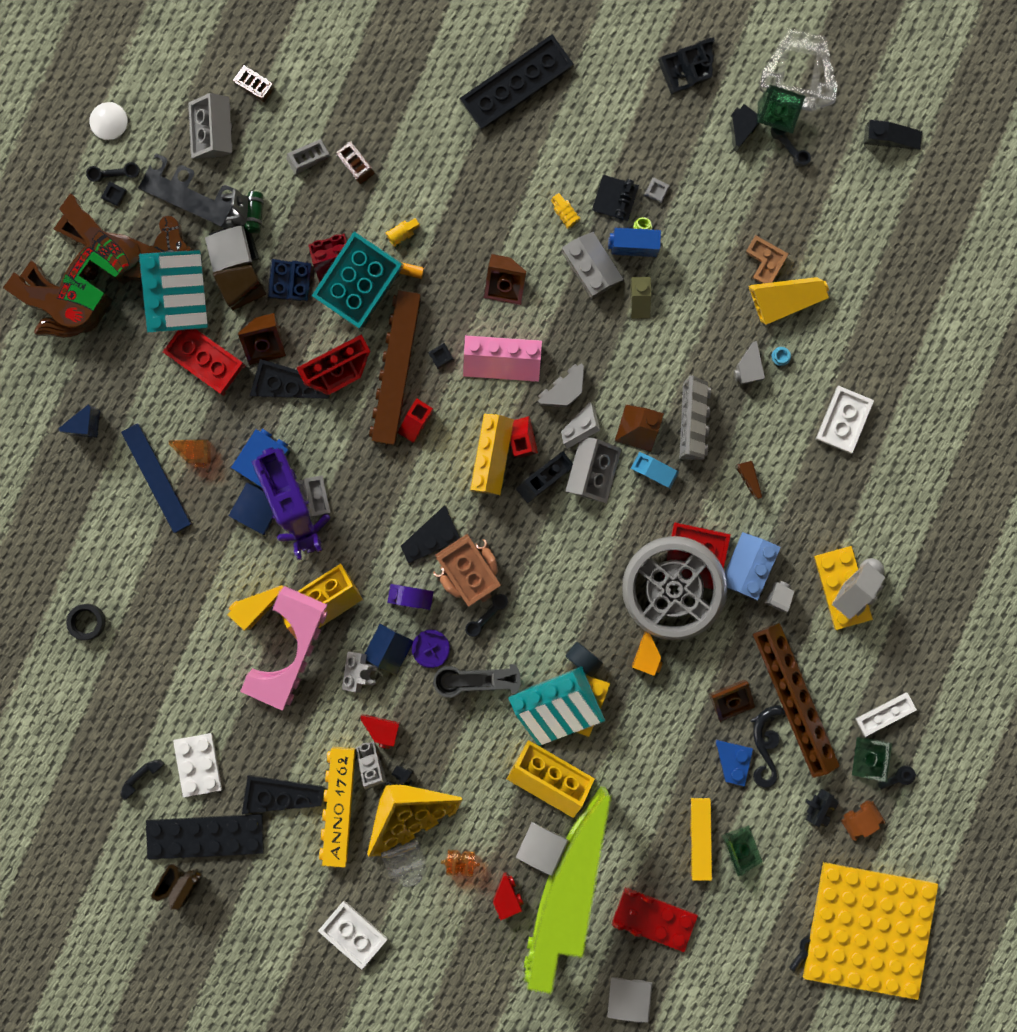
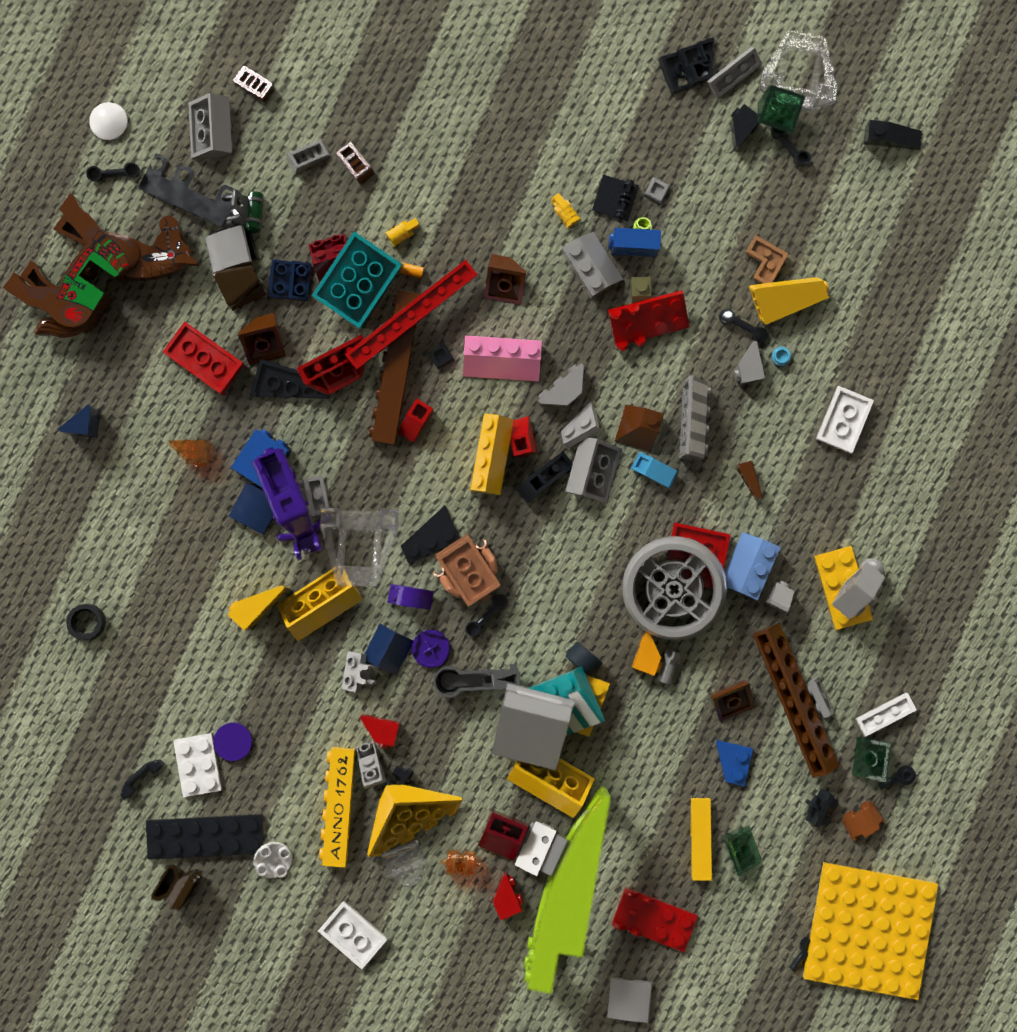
black tile [101,181,127,207] -> none
dark blue tile [121,423,192,533] -> none
slope [139,250,208,332] -> none
bright pink arch [240,586,328,711] -> none
black wing [242,775,325,814] -> none
black plate [459,34,574,131] -> none
black plant [750,705,786,788] -> none
none -> dark purple tile [213,722,253,761]
none -> white dish [253,842,292,878]
none -> clear windscreen [320,508,399,587]
none -> red plate [345,260,478,370]
none -> dark red slope [478,809,528,860]
none -> light grey container [491,684,575,770]
none -> white piece [515,821,557,876]
none -> red hinge [608,290,690,351]
none -> light grey bar [658,649,680,684]
none -> light grey plate [707,47,763,98]
none -> black bar [719,309,768,343]
none -> light grey plate [807,676,834,718]

